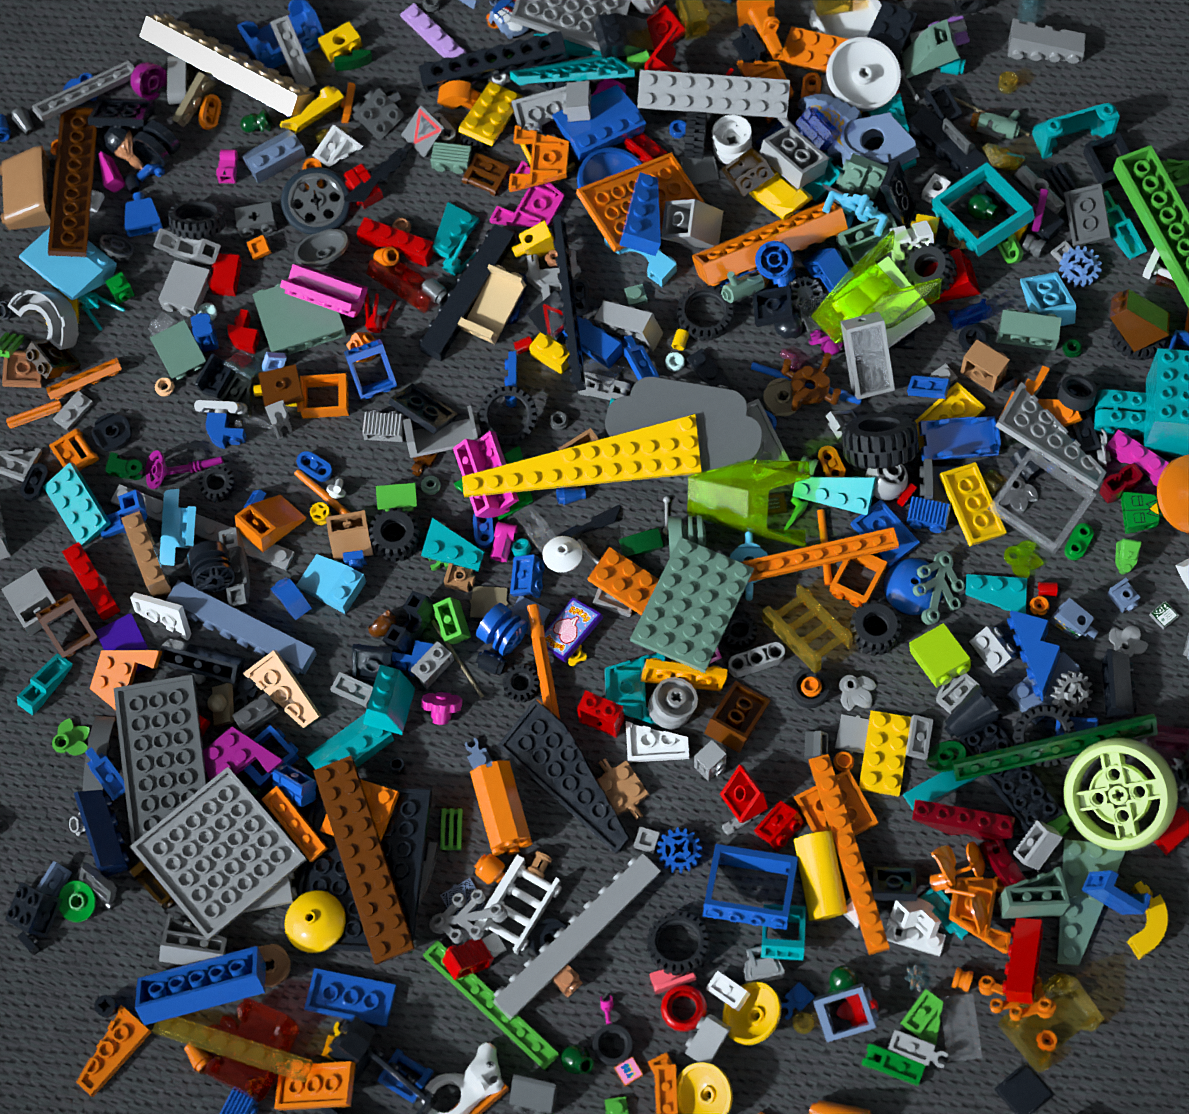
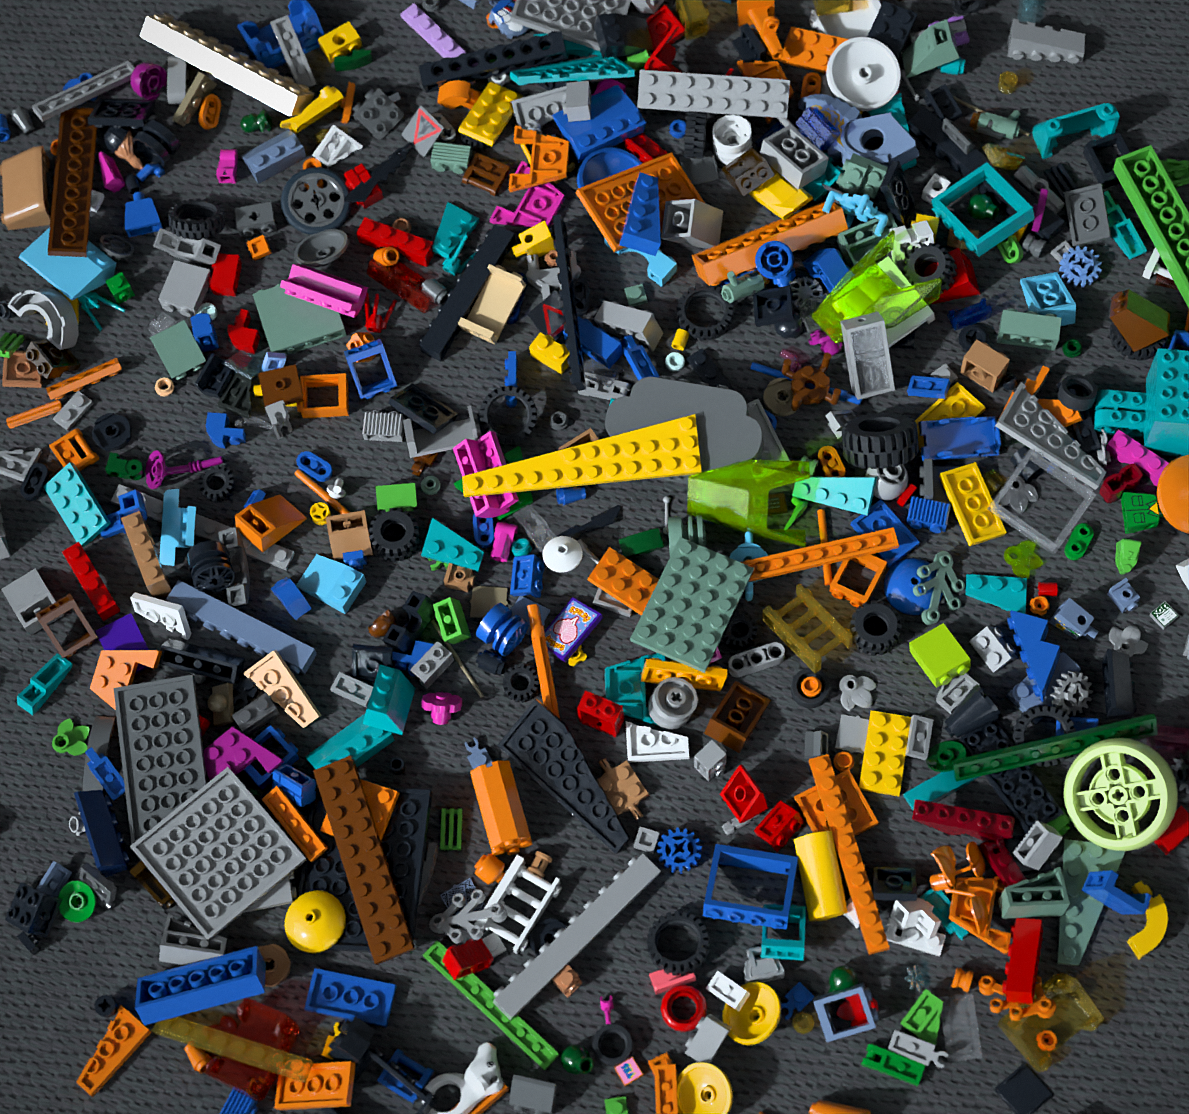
plate [194,400,248,414] -> none
red hinge [513,336,532,355] -> none

